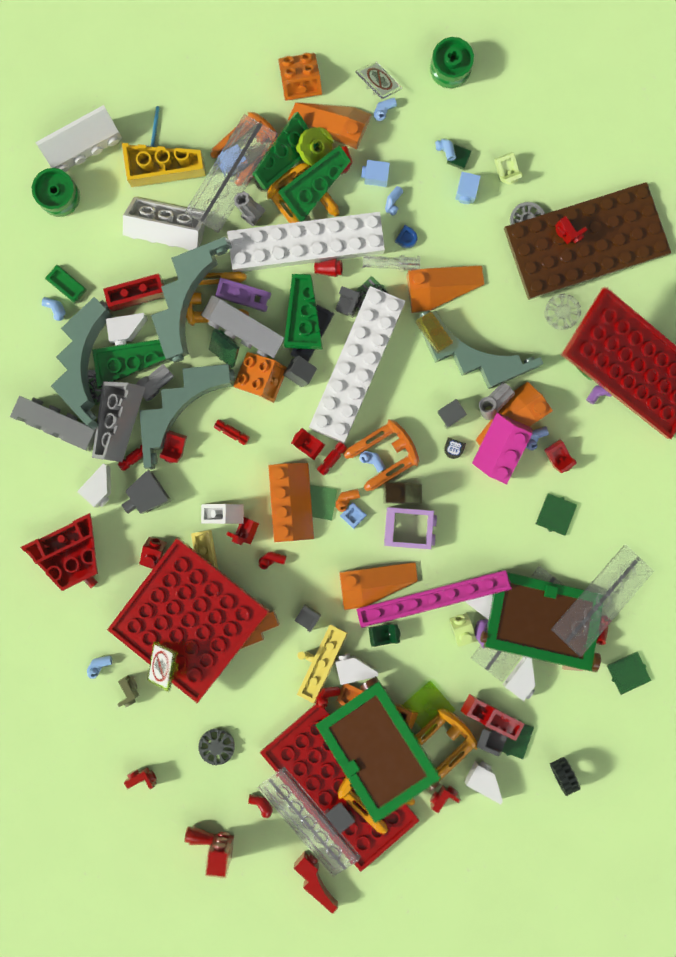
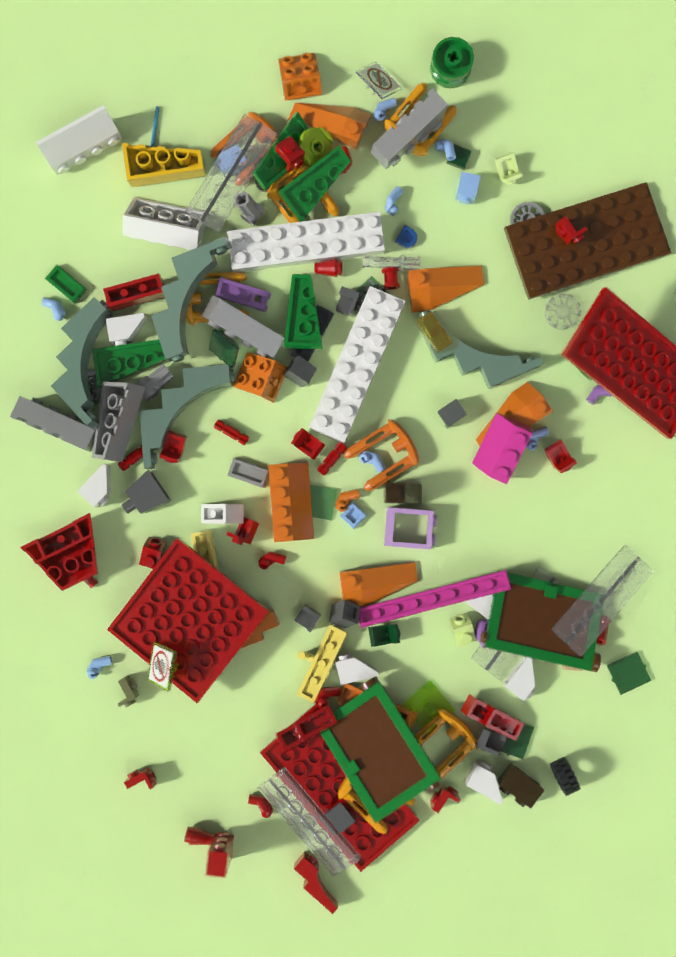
green wheel [31,168,80,217] -> none
dark grey wheel [198,728,235,766] -> none
light blue brick [361,160,390,187] -> none
tile [444,437,466,459] -> none
light grey piece [479,382,515,420] -> none
clear green piece [535,493,577,536] -> none
none -> light grey tile [227,458,269,488]
none -> red bracket [275,136,305,172]
none -> red slope [275,705,337,753]
none -> dark grey panel [329,600,360,628]
none -> light grey wedge [371,88,448,170]
none -> red bush [381,267,400,290]
none -> light orange piece [385,82,457,156]
none -> dark brown brick [497,762,545,809]

